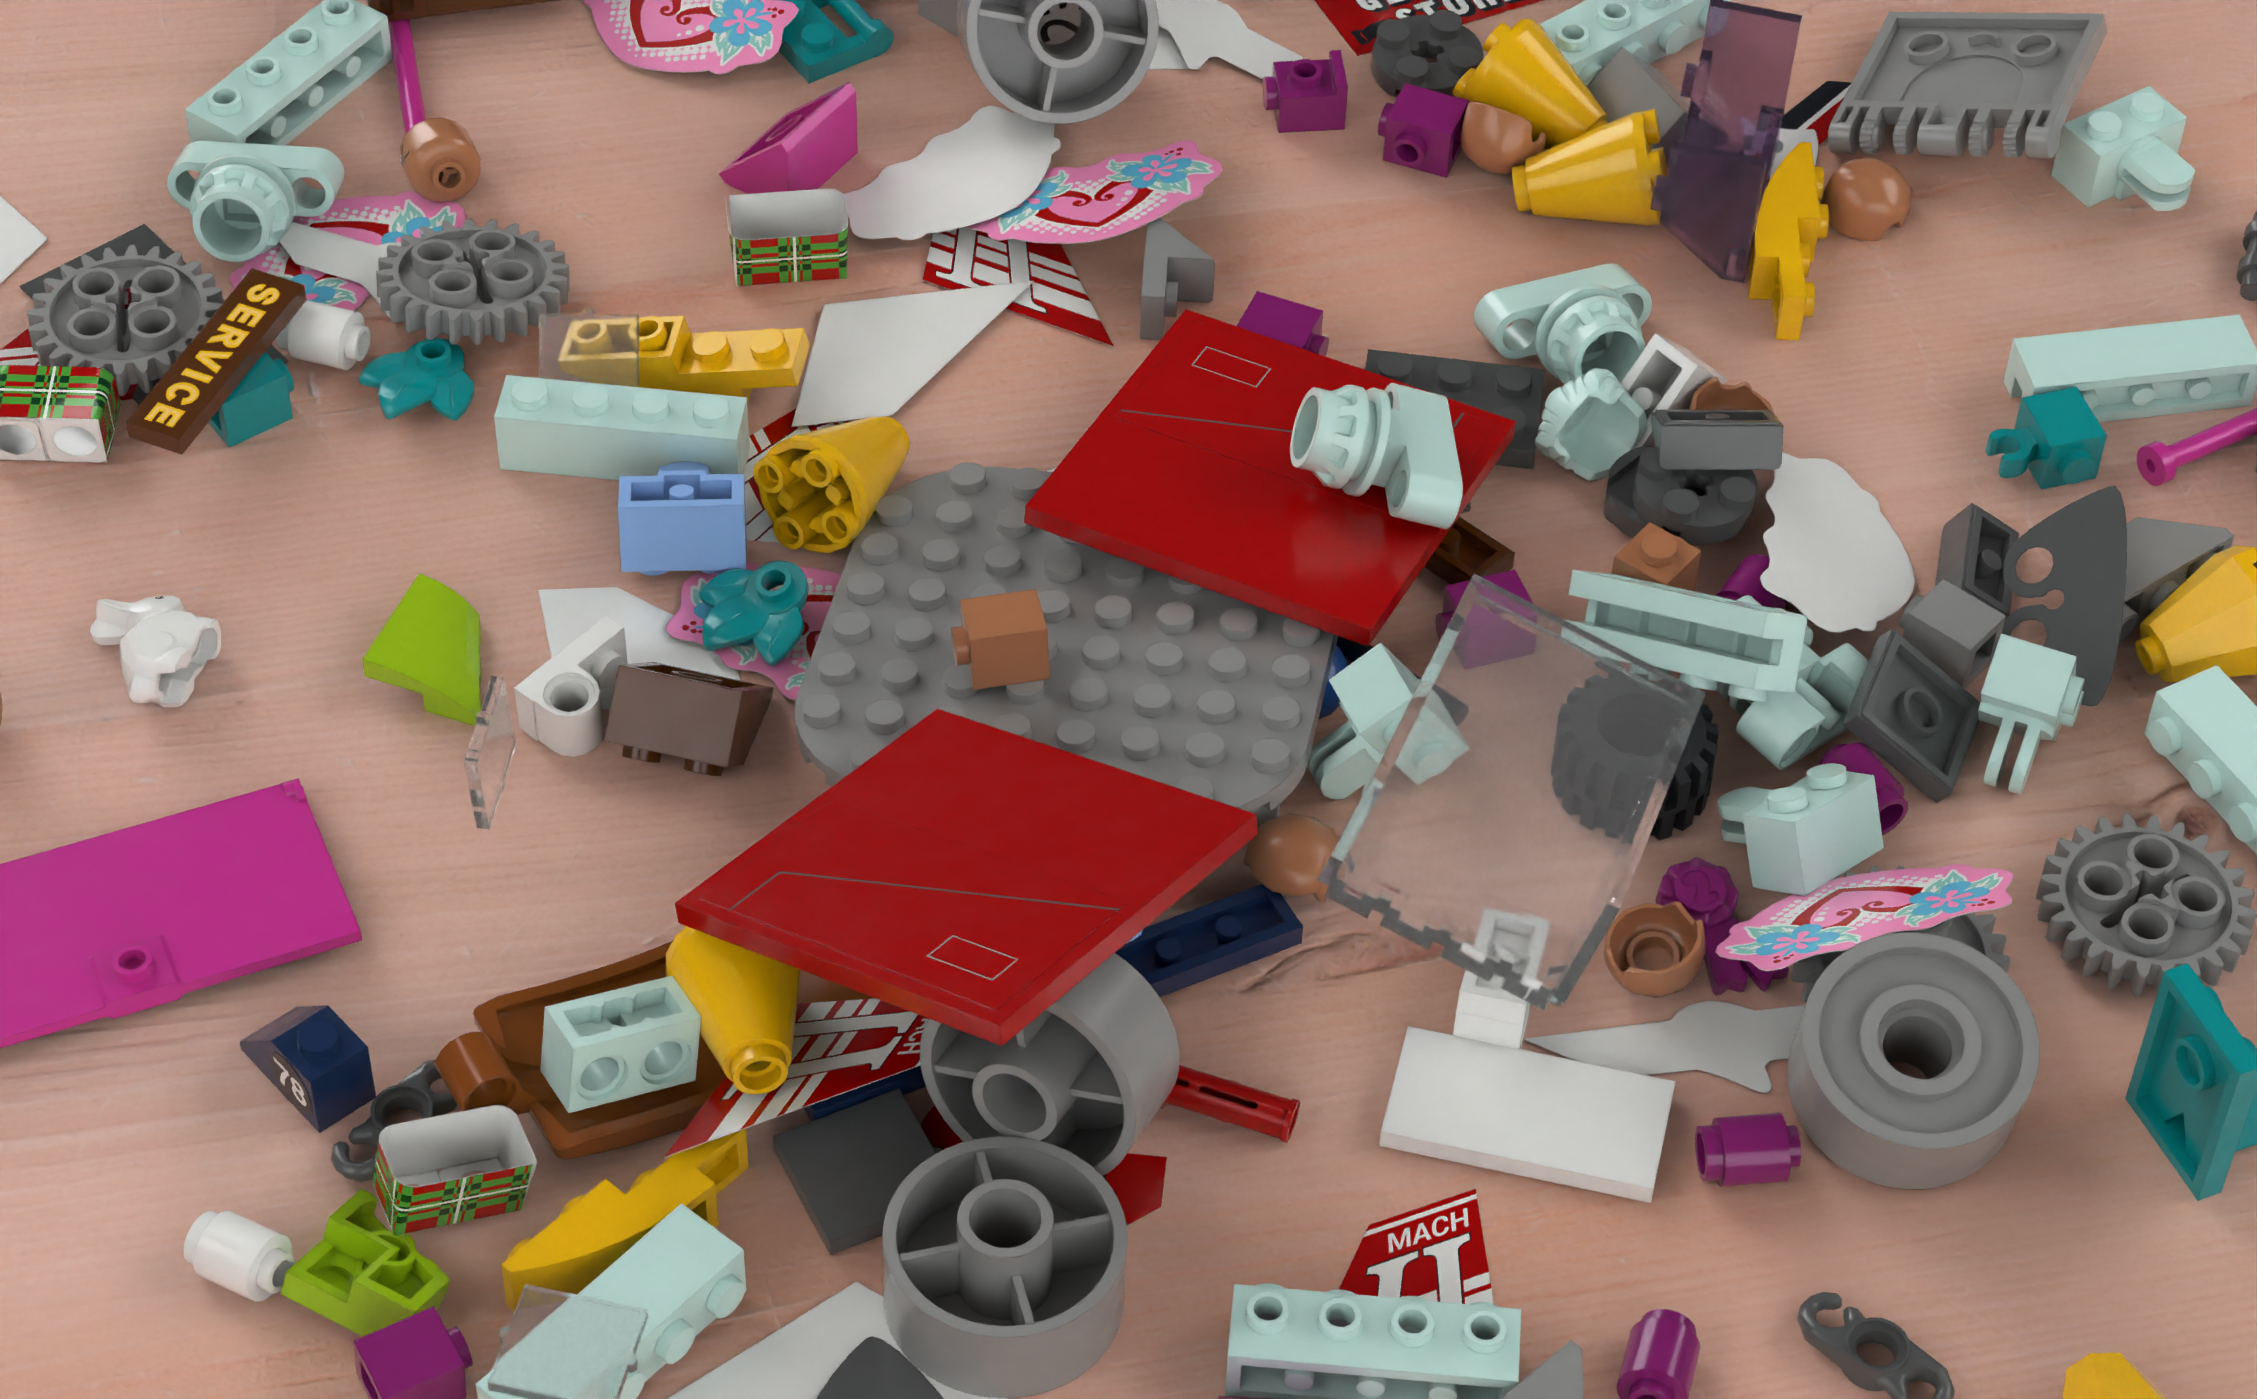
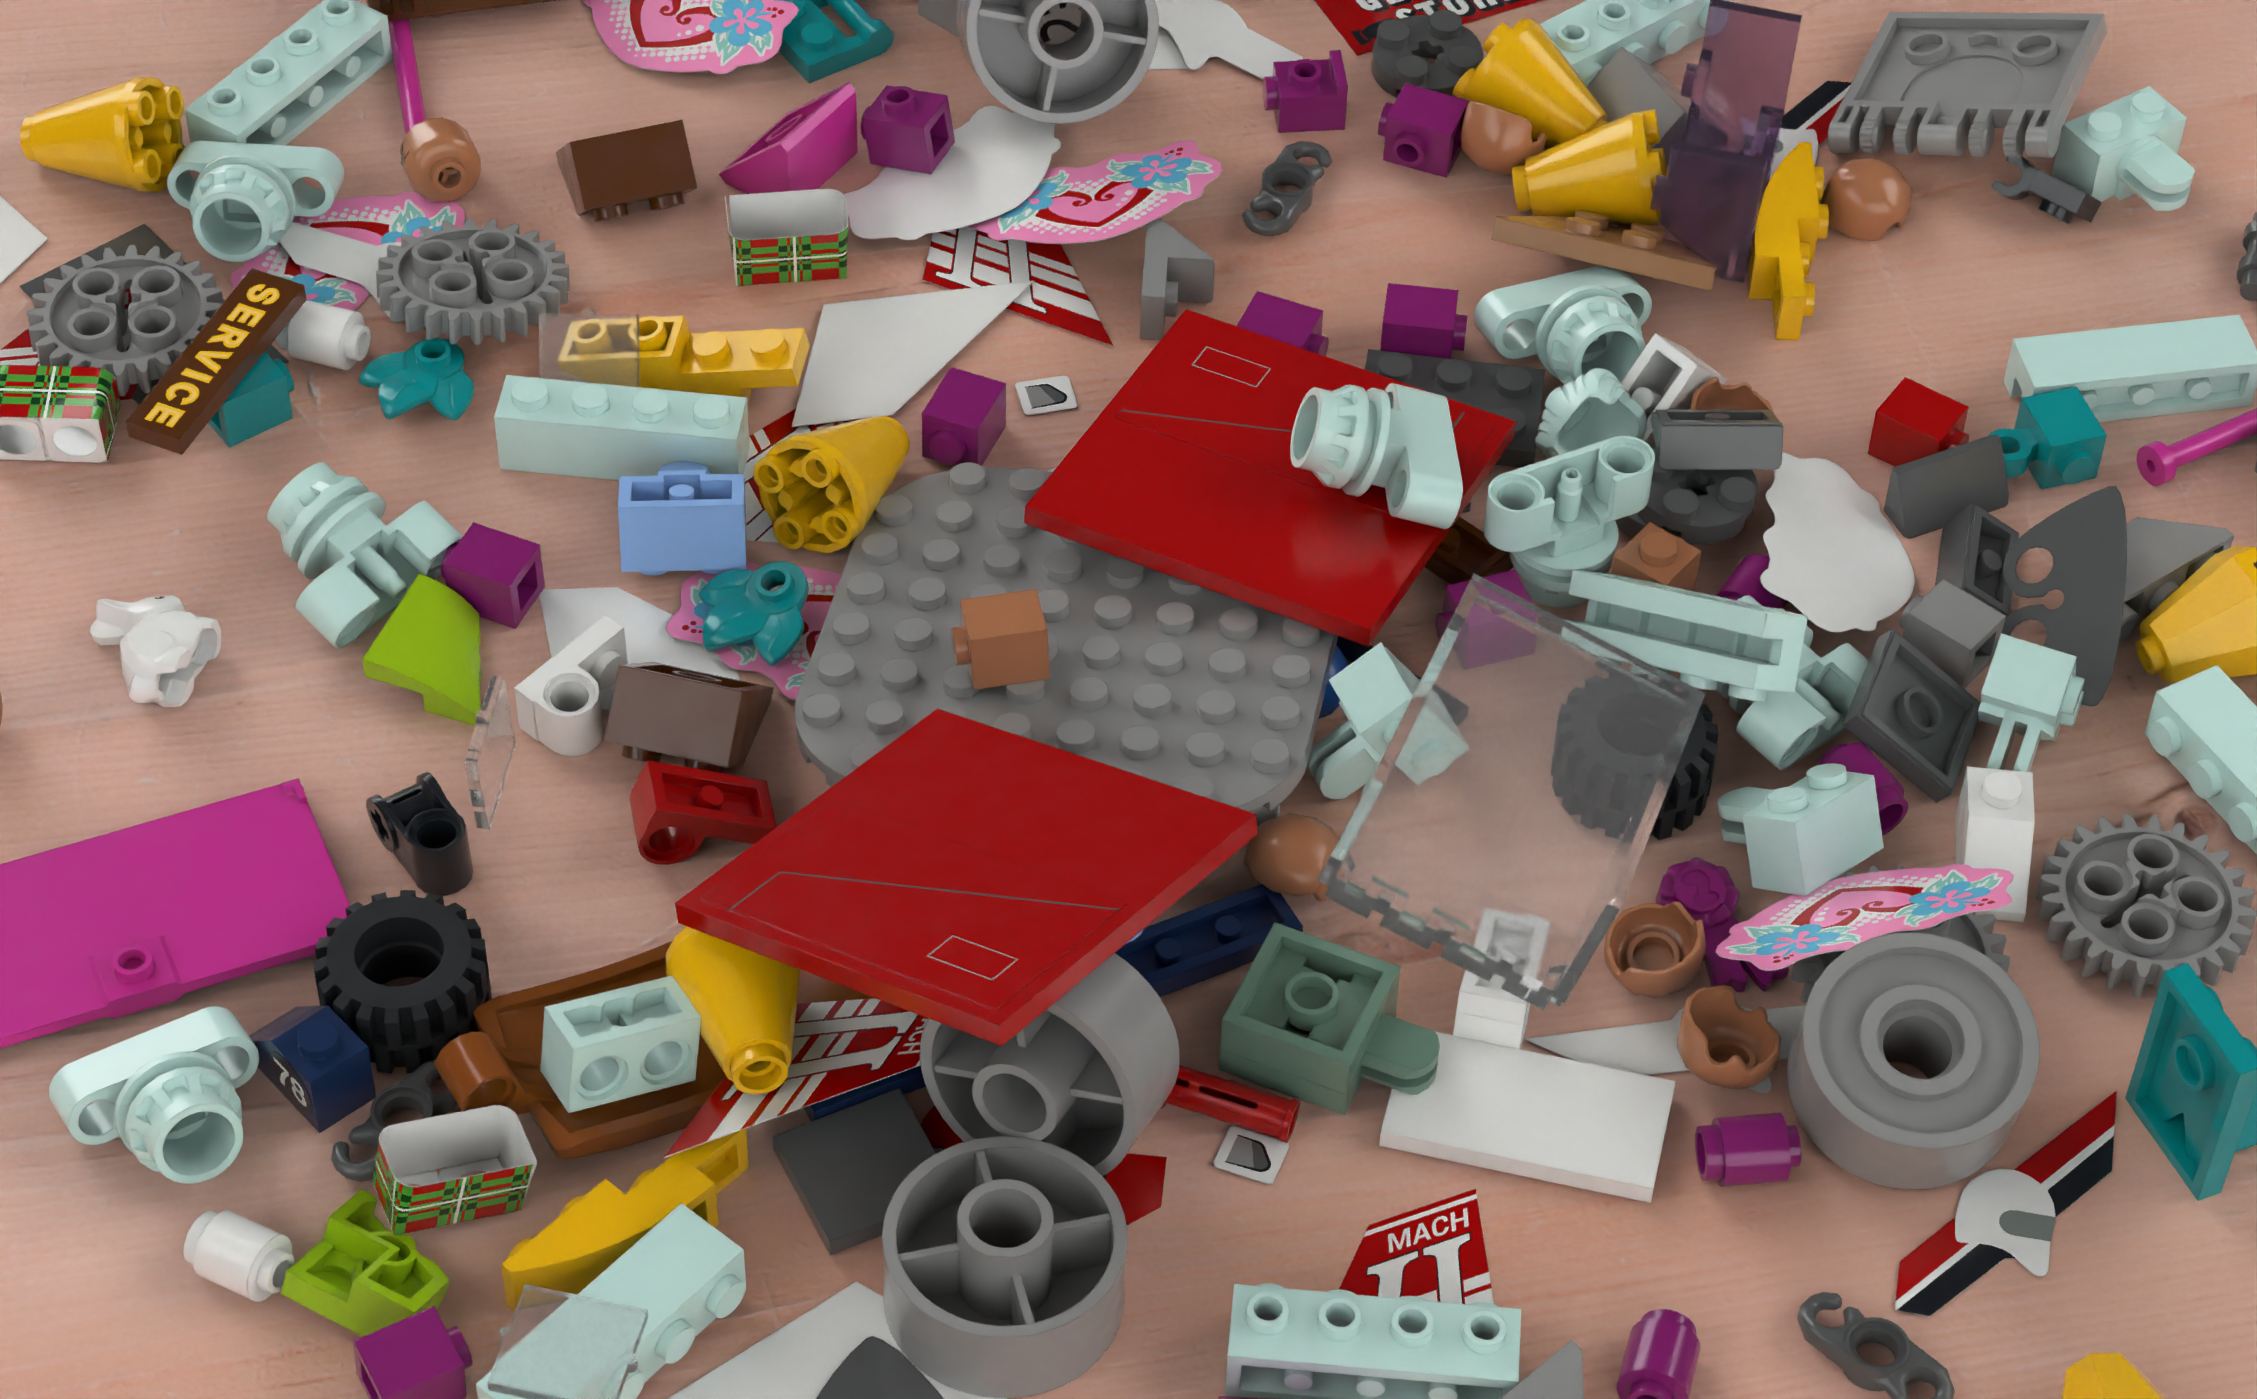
none -> yellow cone [20,77,186,193]
none -> light aqua beam [49,1006,259,1184]
none -> light aqua beam [267,462,463,649]
none -> black tyre [313,890,492,1074]
none -> black piece [366,772,473,896]
none -> magenta brick [441,522,545,629]
none -> reddish brown slope [556,120,697,222]
none -> red plate [629,760,777,865]
none -> magenta brick [861,85,955,174]
none -> magenta brick [922,367,1006,466]
none -> white sticker [1015,375,1078,415]
none -> white sticker [1213,1126,1289,1184]
none -> sand green brick [1219,922,1440,1115]
none -> dark grey piece [1242,141,1332,236]
none -> magenta brick [1380,283,1468,359]
none -> light aqua beam [1483,436,1655,607]
none -> medium nougat wing [1491,210,1717,291]
none -> nougat hair [1677,985,1781,1089]
none -> red brick [1867,377,1969,467]
none -> dark grey slope [1883,434,2009,538]
none -> sticker [1895,1091,2117,1316]
none -> white slope [1955,766,2035,922]
none -> black plate [1992,156,2102,224]

